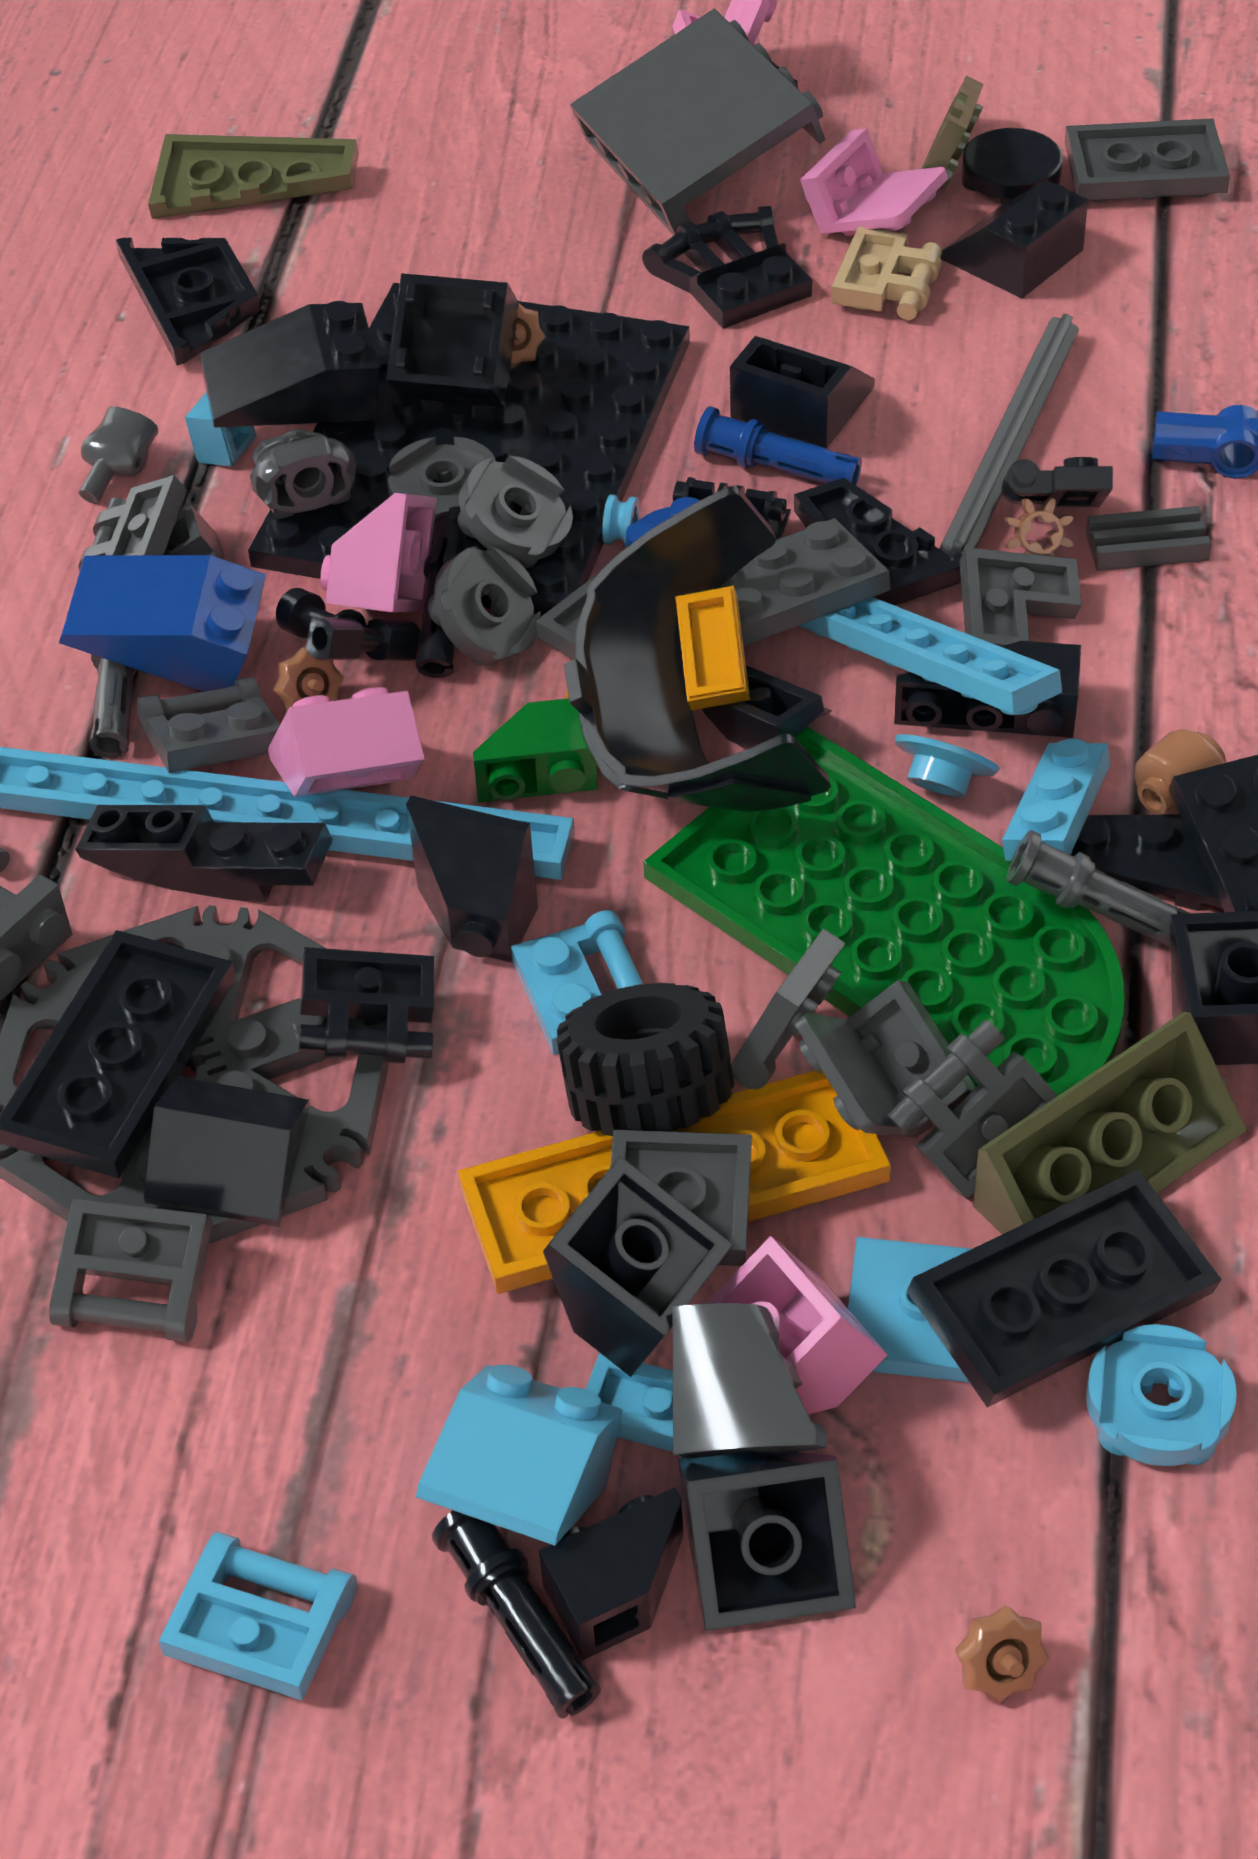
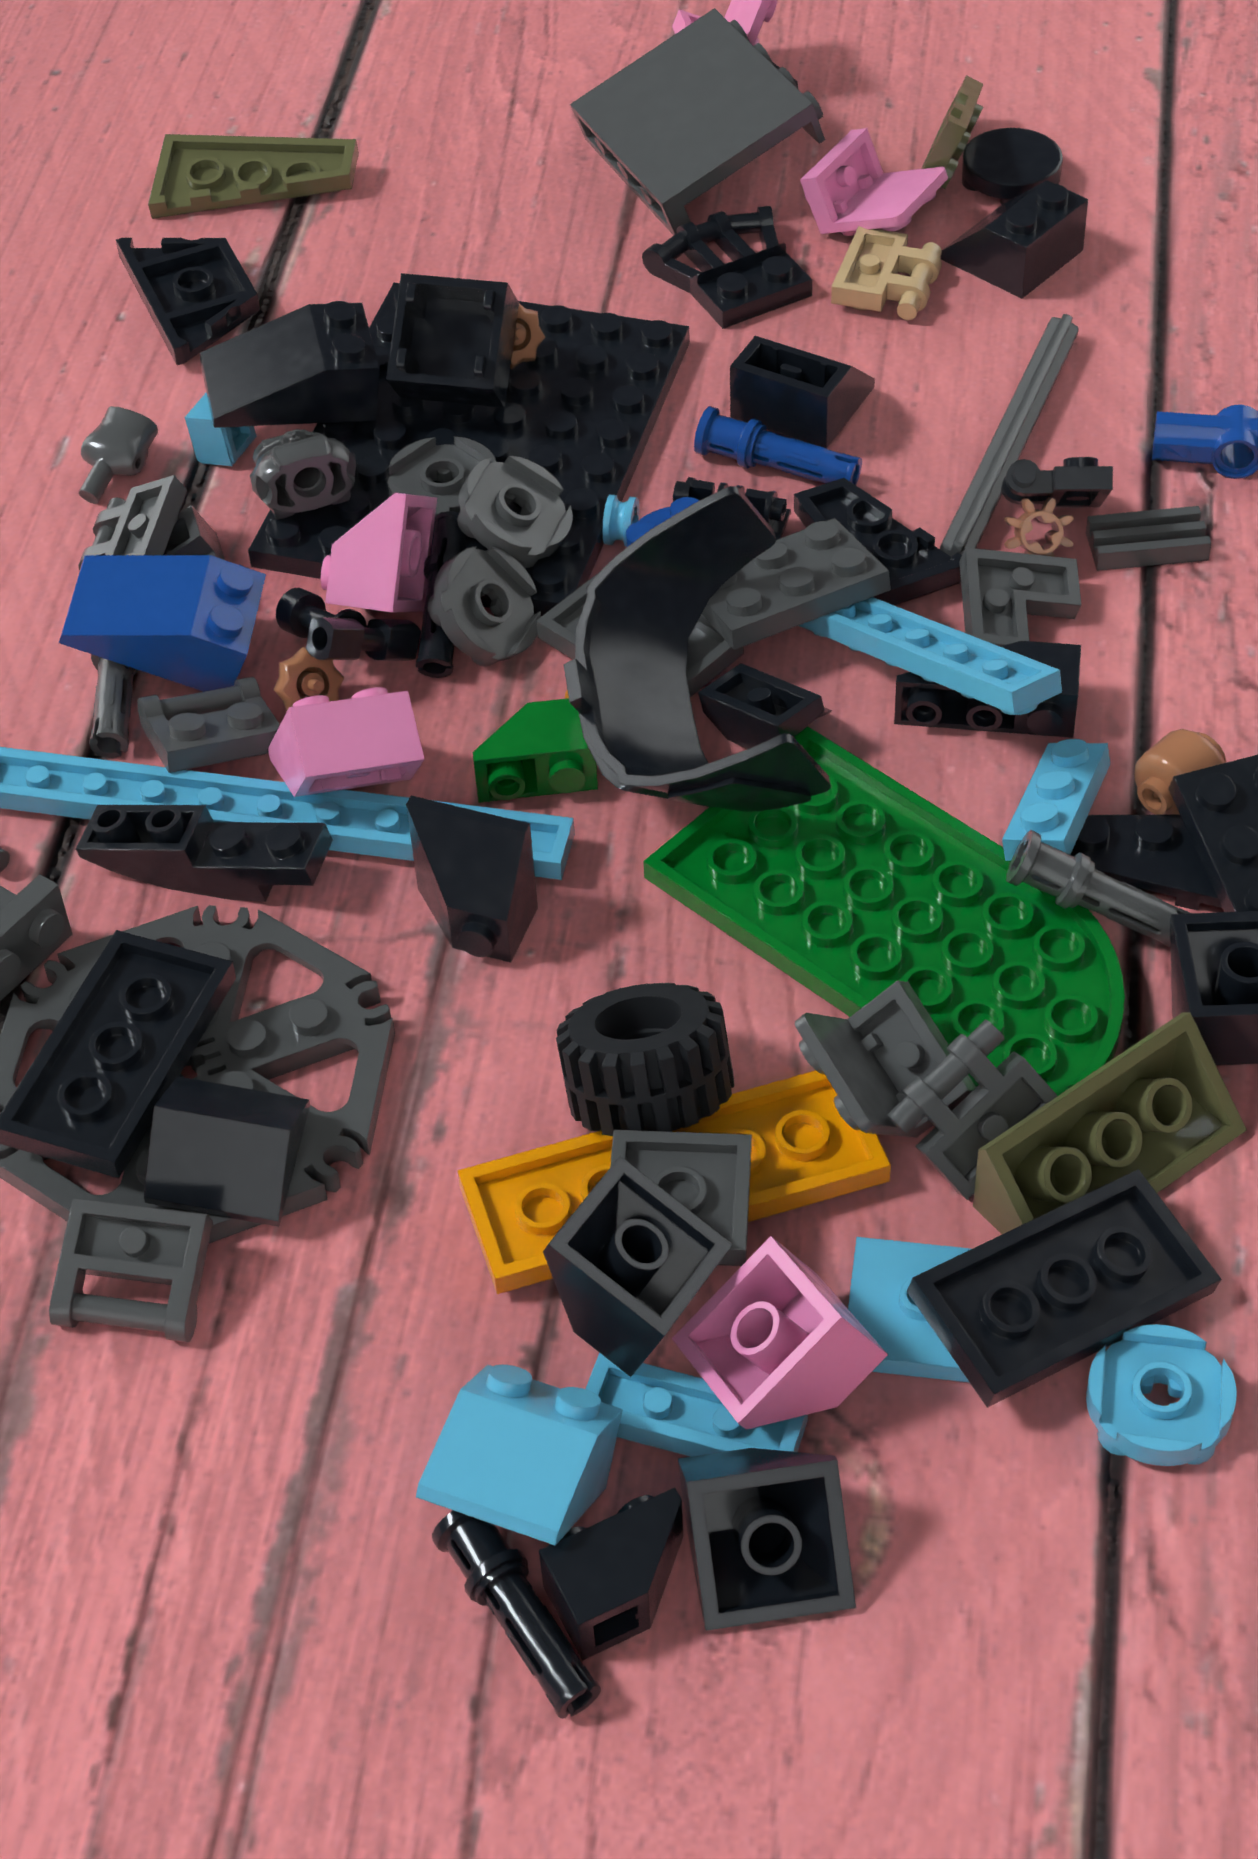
medium azure plate [158,1532,357,1701] -> none
black plate [299,947,434,1063] -> none
medium azure plate [511,910,644,1055] -> none
dark grey slope [672,1303,827,1459] -> none
light orange tile [676,586,750,711] -> none
dark grey plate [732,928,845,1089] -> none
medium azure piece [894,734,1000,798] -> none
nougat piece [955,1606,1049,1702] -> none
dark grey plate [1065,118,1230,202] -> none

